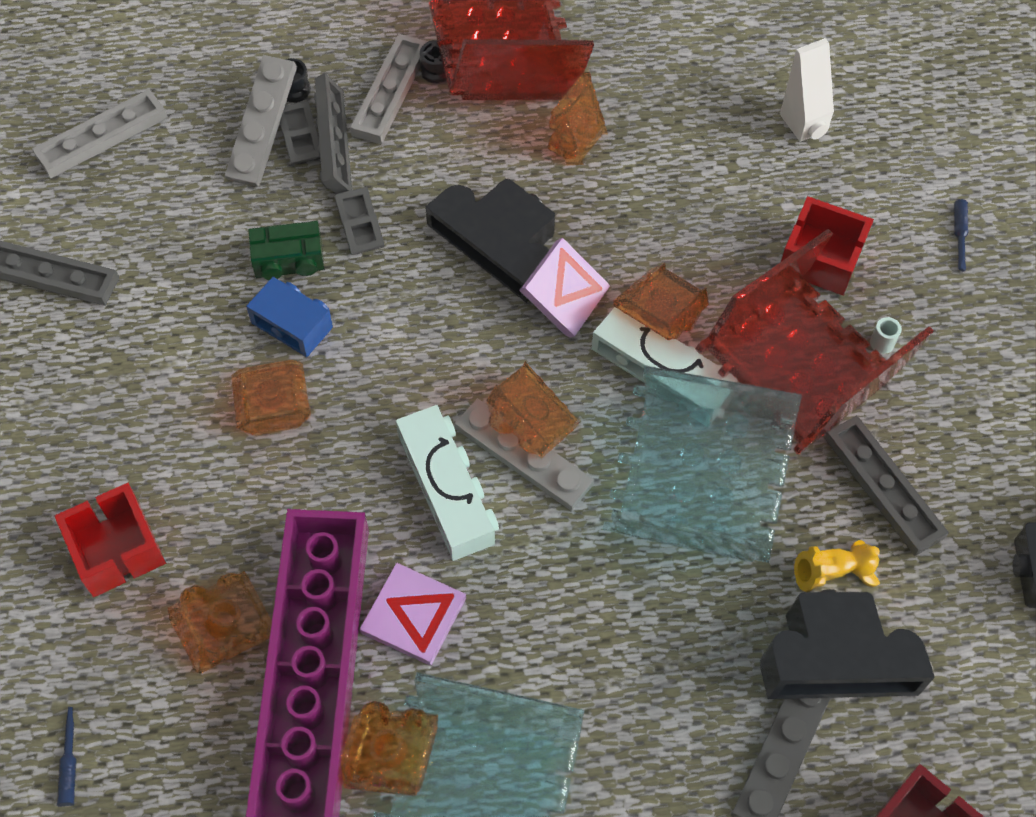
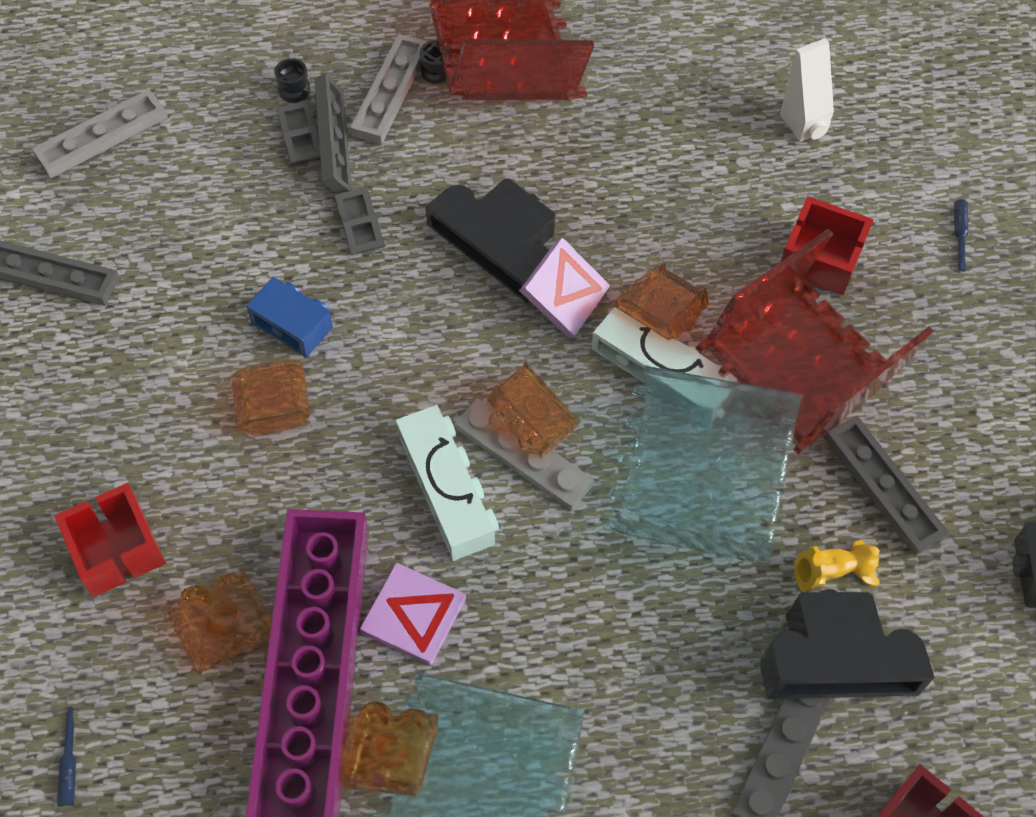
light grey plate [225,55,297,187] -> none
dark green brick [248,220,325,280] -> none
clear orange slope [548,72,608,165] -> none
light aqua hinge [870,317,902,354] -> none

